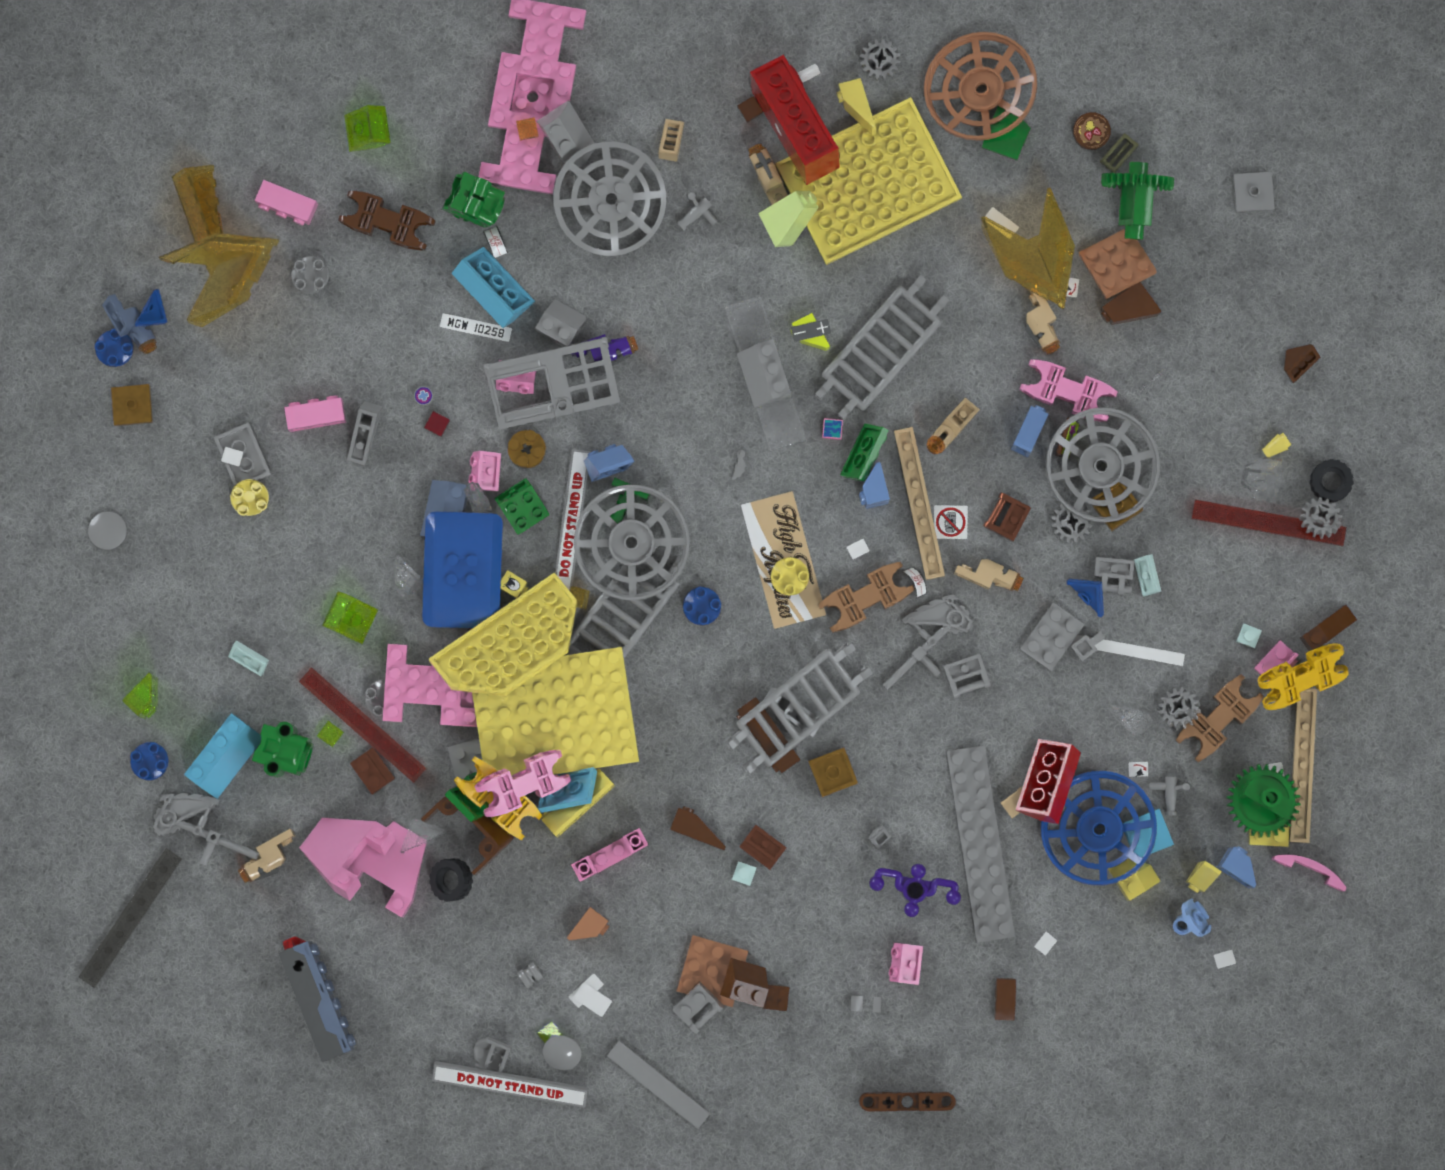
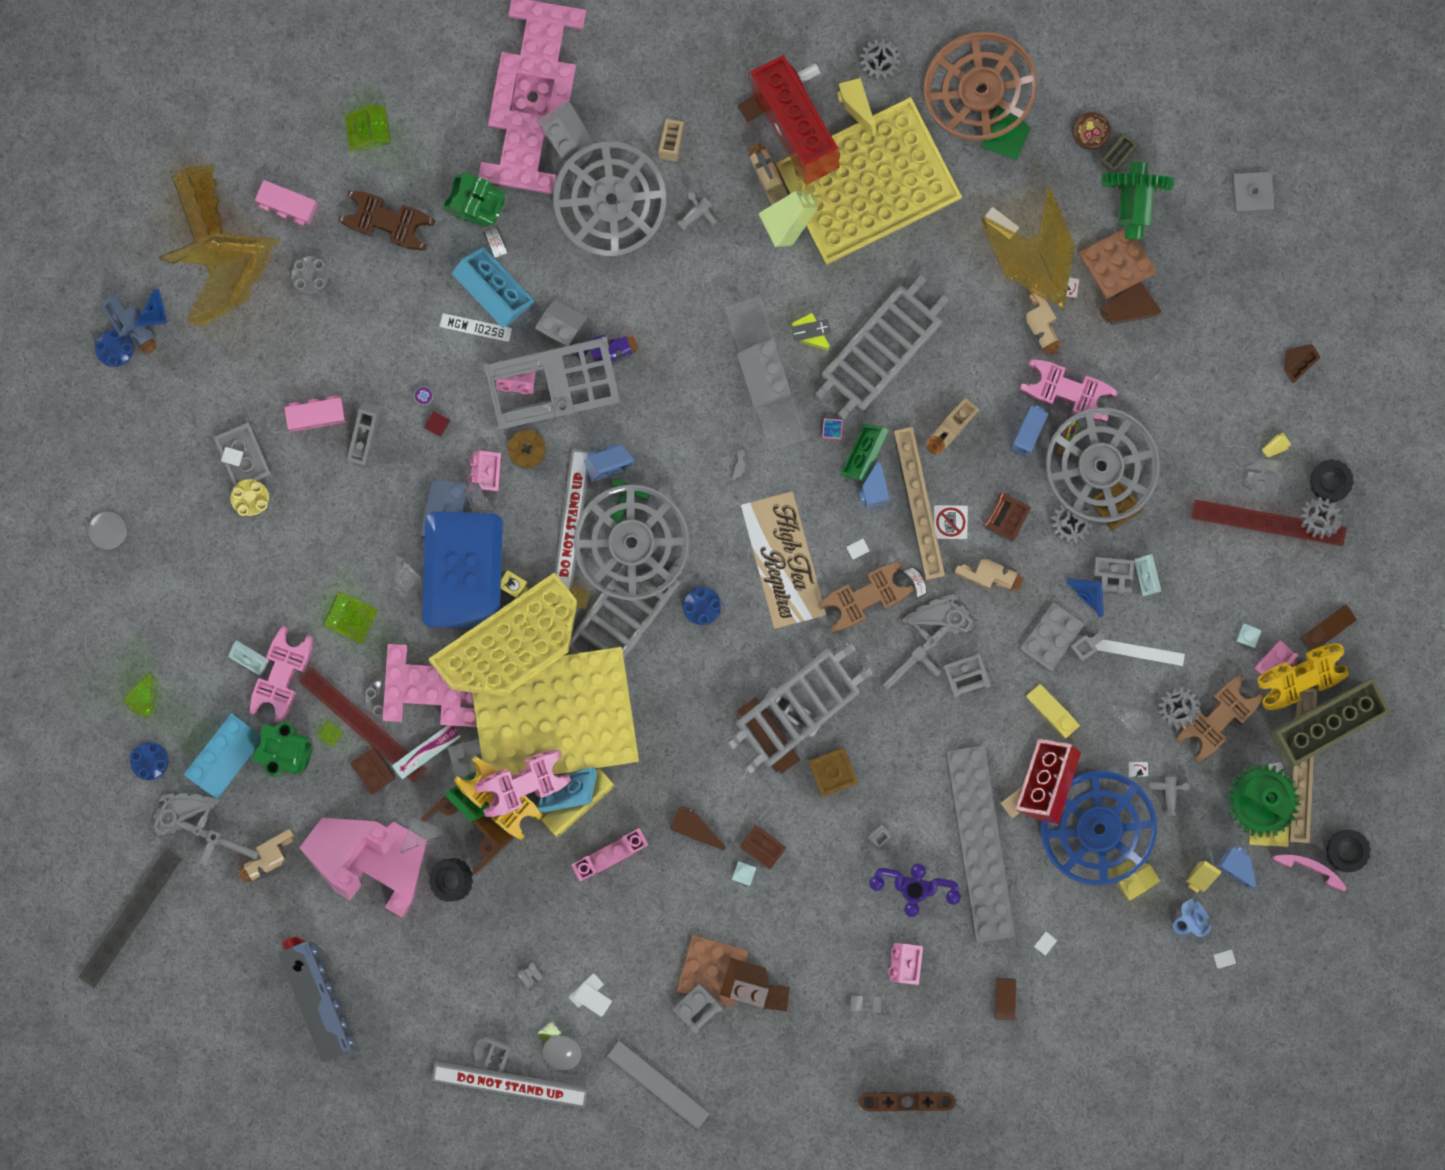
pearl gold plate [111,384,153,426] -> none
green bracket [494,478,549,535] -> none
clear yellow tile [516,117,539,141] -> none
nougat slope [567,907,610,940] -> none
light yellow dish [771,557,809,596] -> none
medium azure slope [1123,809,1174,858] -> none
none -> bright pink piece [250,626,313,724]
none -> sticker [392,725,461,779]
none -> light yellow slope [1026,684,1080,739]
none -> olive brick [1269,678,1391,767]
none -> black tyre [1326,830,1371,872]

